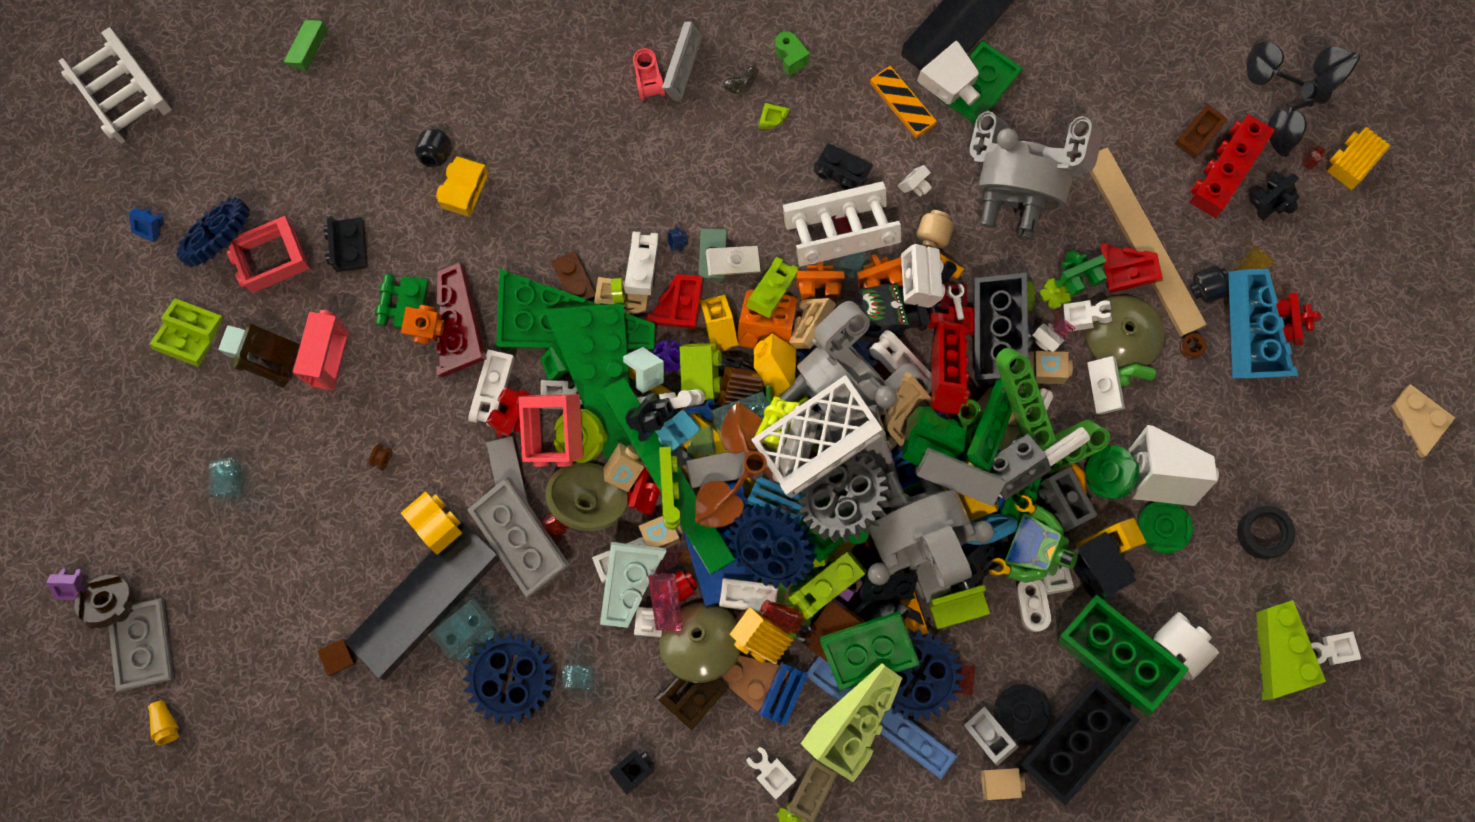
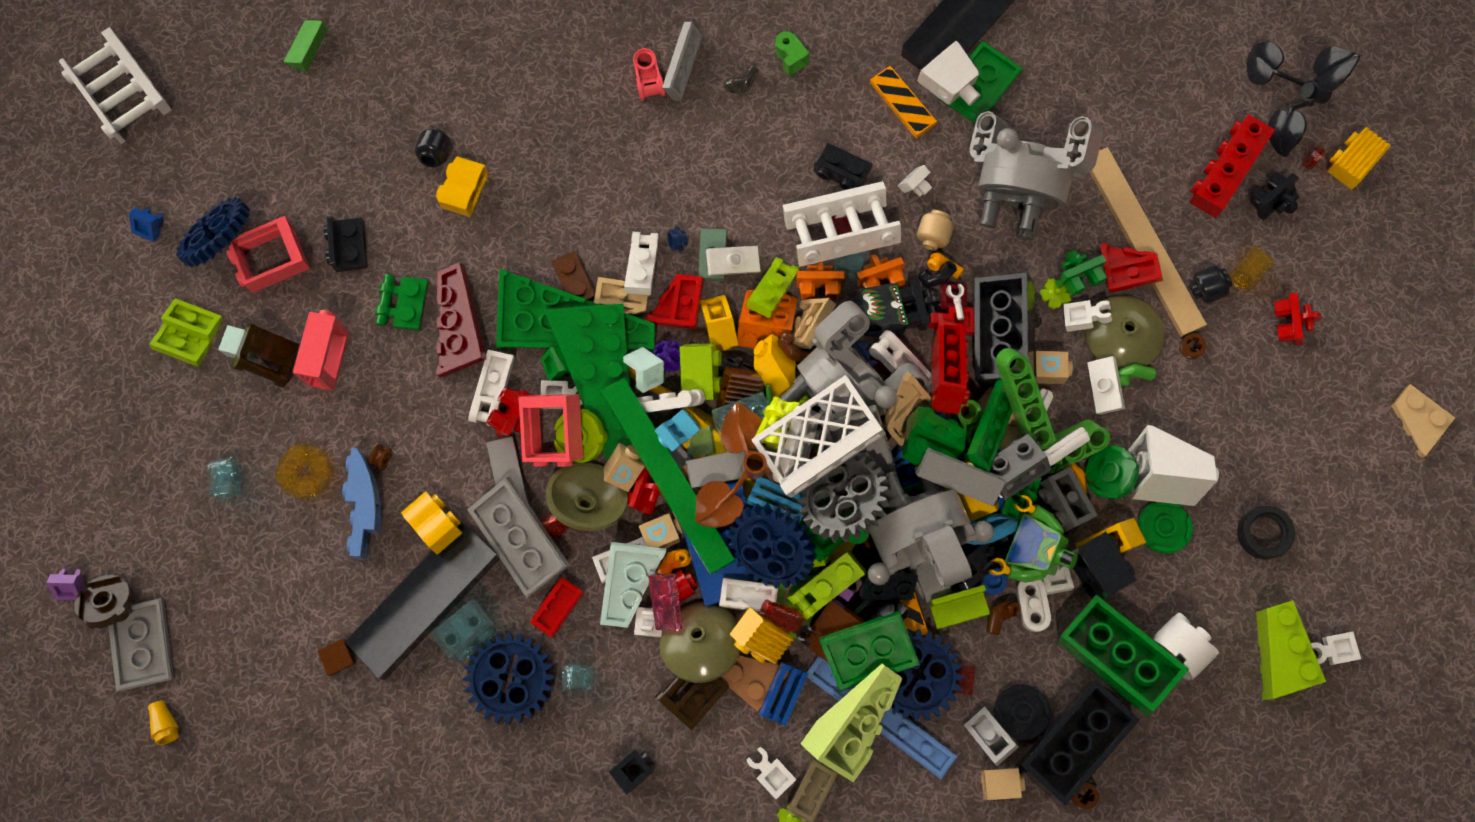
orange brick [401,305,444,345] -> none
lime tile [611,278,625,304] -> none
black hips [625,393,674,442] -> none
lime plate [659,447,680,530] -> none
blue hand [686,399,719,420] -> none
lime tile [759,103,789,129] -> none
white brick [901,244,945,308] -> none
white plate [1032,323,1064,352] -> none
clear pink hand [1054,311,1076,340] -> none
reddish brown plate [1175,104,1228,159] -> none
dark azure wedge [1228,269,1298,378] -> none
none -> clear yellow plate [275,445,332,499]
none -> medium blue slope [342,448,382,560]
none -> red plate [530,577,584,638]
none -> light orange arm [655,549,691,580]
none -> reddish brown arm [777,331,810,363]
none -> blue tile [979,567,1007,595]
none -> reddish brown arm [986,600,1020,635]
none -> reddish brown bush [1072,783,1099,809]

